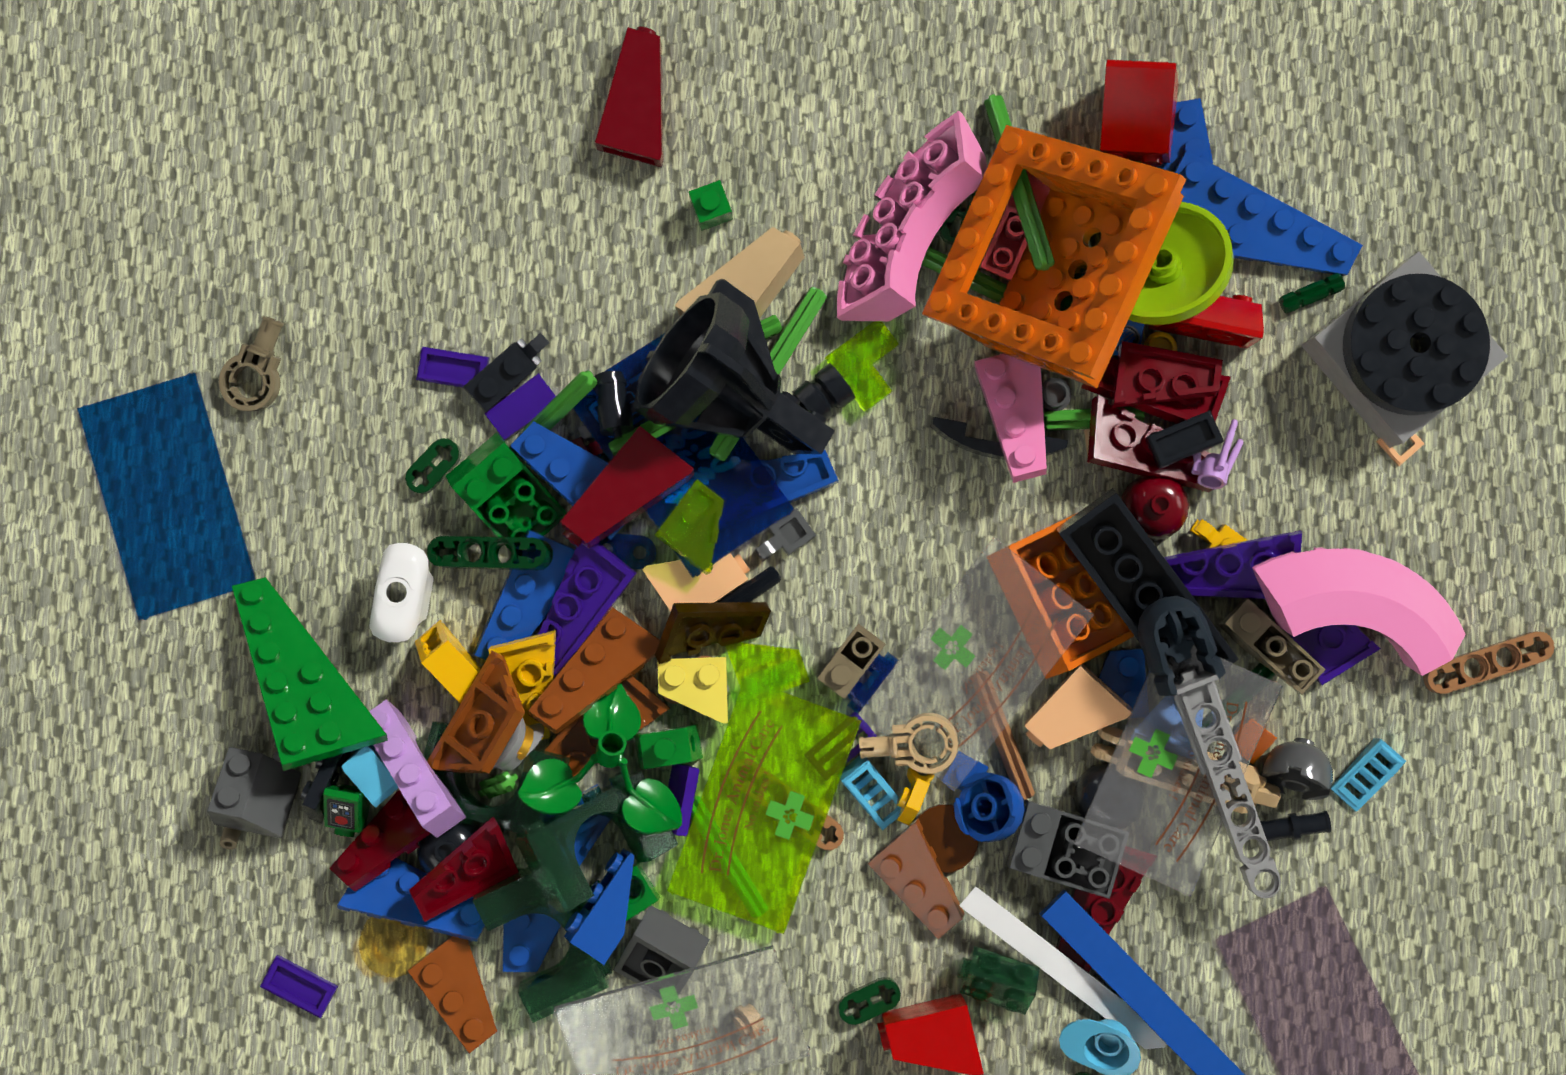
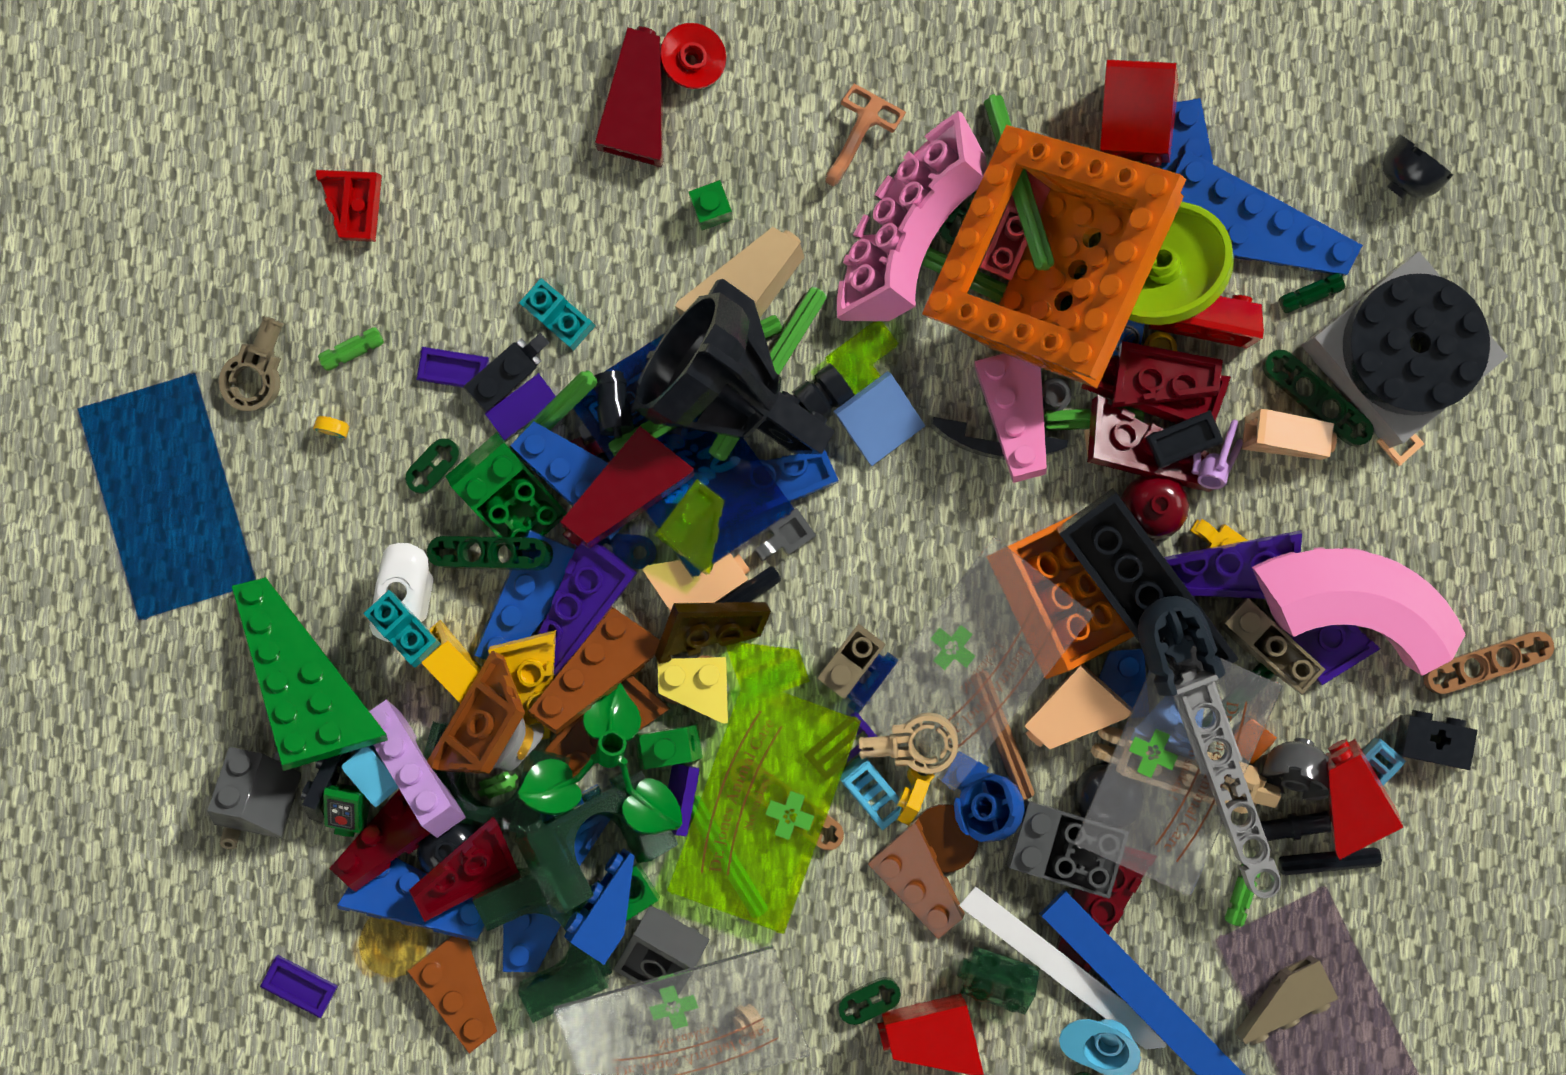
none -> yellow tile [313,416,350,439]
none -> red wing [316,170,382,242]
none -> bright green axle [318,327,384,371]
none -> teal slope [363,590,441,668]
none -> teal slope [519,278,596,351]
none -> red dish [660,23,726,89]
none -> nougat piece [825,83,906,186]
none -> medium blue tile [833,371,925,466]
none -> bright green axle [1225,864,1261,927]
none -> dark tan slope [1235,955,1339,1045]
none -> light nougat slope [1241,409,1337,460]
none -> dark green beam [1262,349,1374,446]
none -> black axle [1278,847,1382,876]
none -> red slope [1326,739,1404,860]
none -> black cylinder [1382,134,1453,199]
none -> black brick [1394,710,1478,770]

